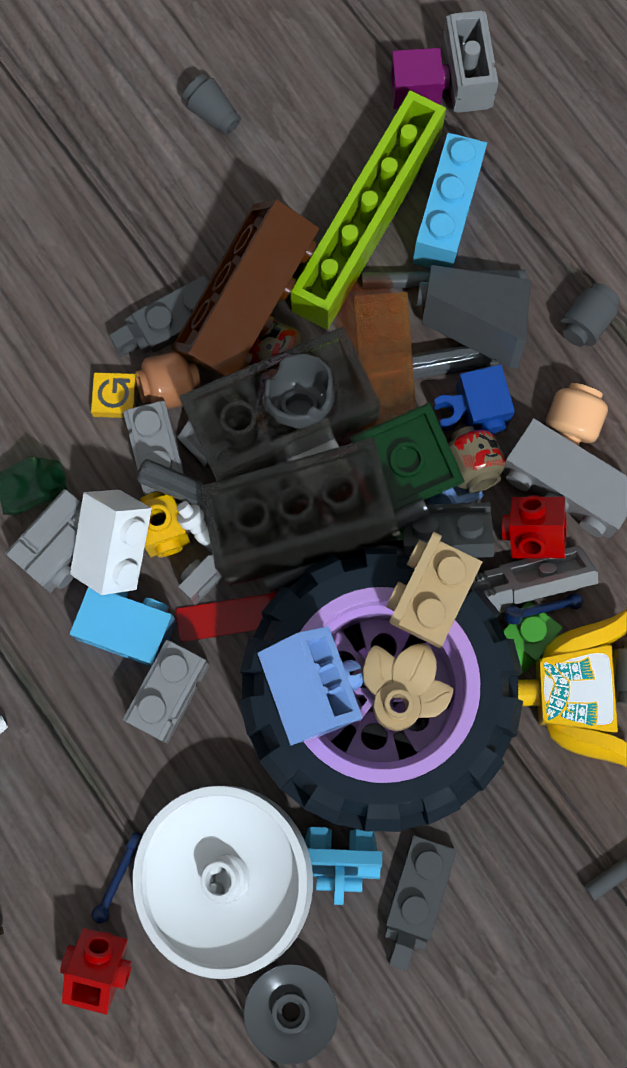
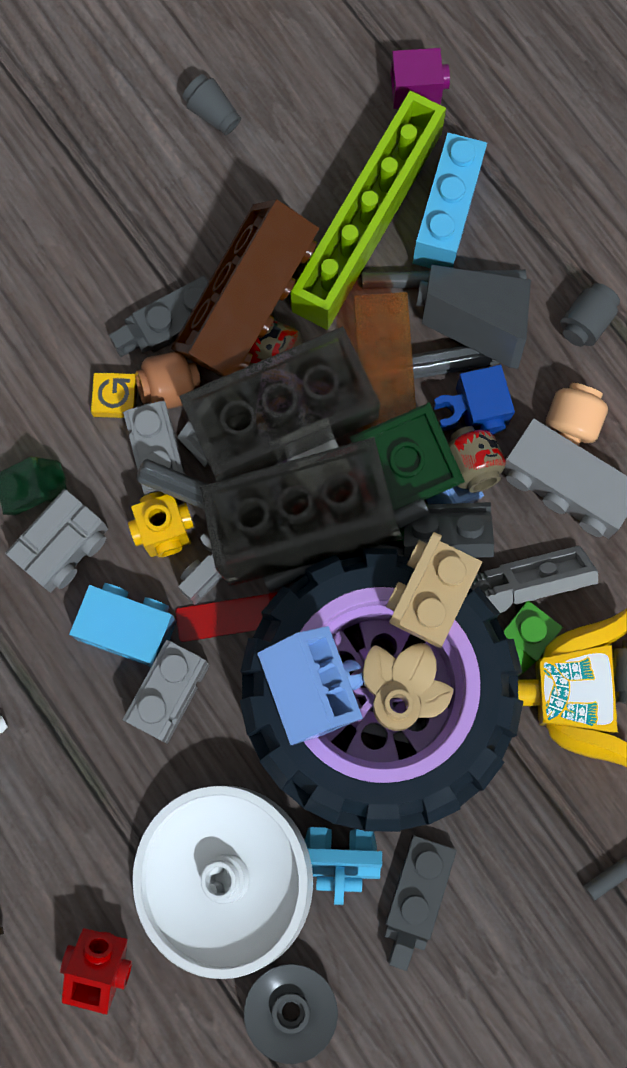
white brick [70,490,152,595] -> none
dark blue hinge [91,832,142,924] -> none
white piece [177,501,214,545] -> none
dark grey hair [265,353,335,429] -> none
light grey brick [442,10,499,113] -> none
red brick [502,496,567,559] -> none
dark blue hinge [504,593,583,624] -> none

